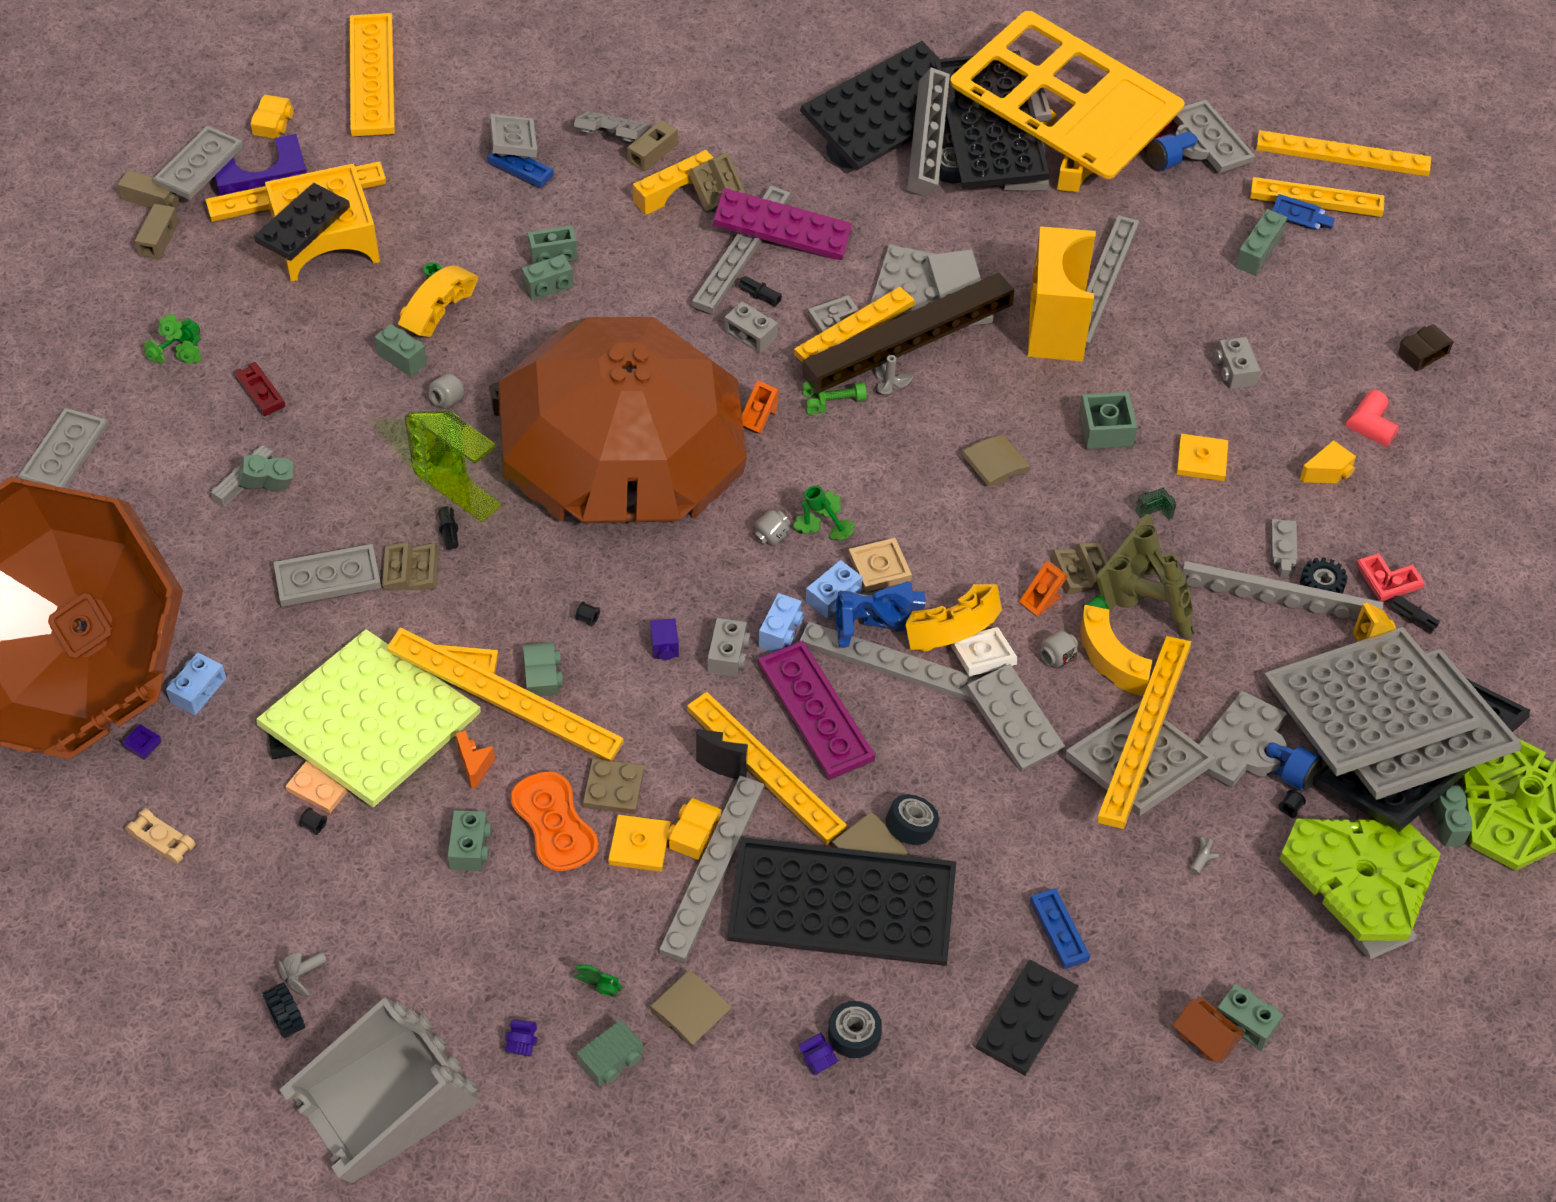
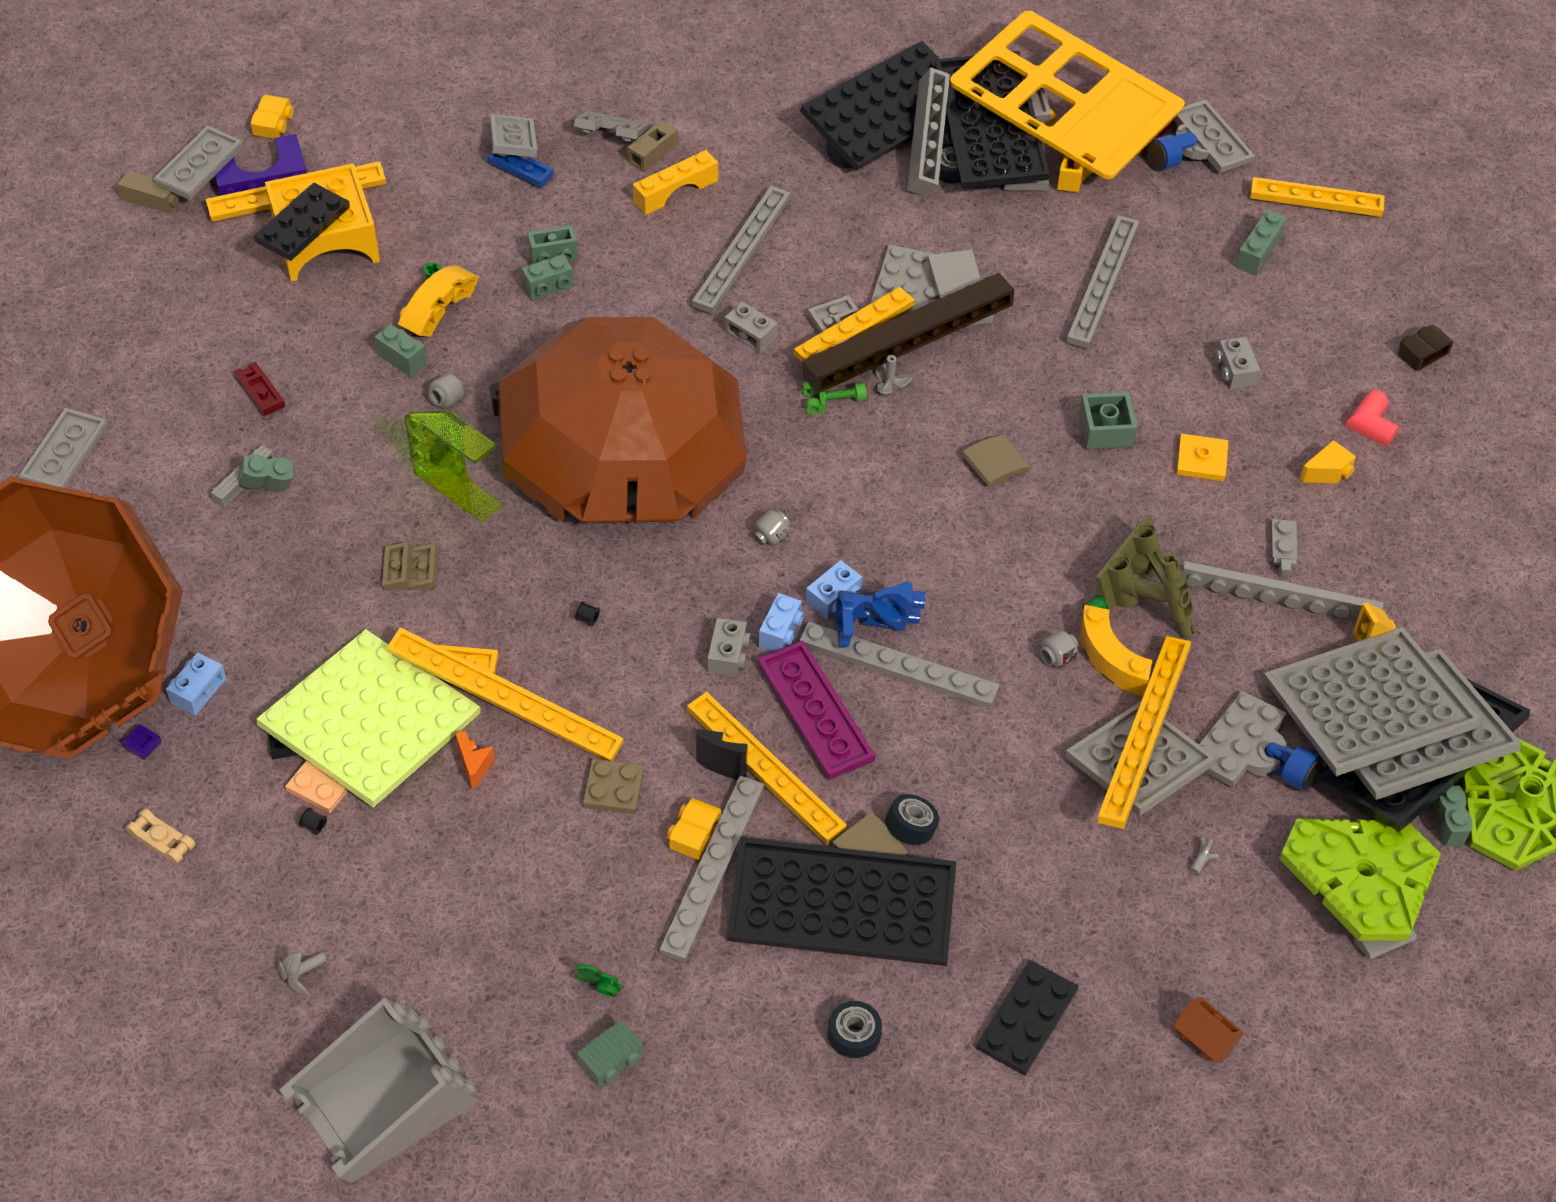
dark tan brick [135,204,179,260] -> none
bright green plant [144,314,202,364] -> none
black bush [262,982,305,1038] -> none
light grey plate [273,544,381,607] -> none
yellow plate [350,13,395,136] -> none
black axle [438,506,459,551] -> none
sand green brick [448,810,492,871] -> none
dark purple piece [505,1019,538,1057] -> none
orange plate [511,771,599,871] -> none
sand green brick [523,642,563,696] -> none
yellow plate [608,815,671,872] -> none
dark tan slope [649,970,731,1047] -> none
dark purple brick [650,618,679,660] -> none
dark tan slope [687,151,745,212] -> none
magenta plate [713,188,852,260] -> none
black axle [738,276,782,307] -> none
orange slope [742,380,779,433] -> none
plant [793,485,855,541] -> none
dark purple piece [799,1032,838,1075] -> none
tan plate [848,538,912,592] -> none
yellow brick [905,584,1002,652] -> none
white plate [951,627,1017,676] -> none
light grey plate [966,664,1066,772] -> none
orange slope [1019,561,1068,616] -> none
yellow container [1028,226,1096,361] -> none
blue plate [1030,888,1090,969] -> none
dark tan slope [1050,543,1108,594] -> none
clear green bracket [1136,487,1176,520] -> none
sand green brick [1217,984,1283,1051] -> none
yellow plate [1256,130,1431,177] -> none
blue hinge [1272,194,1335,230] -> none
black axle [1278,790,1306,818] -> none
black bush [1299,557,1348,594] -> none
coral brick [1356,553,1425,602] -> none
black axle [1391,595,1440,634] -> none

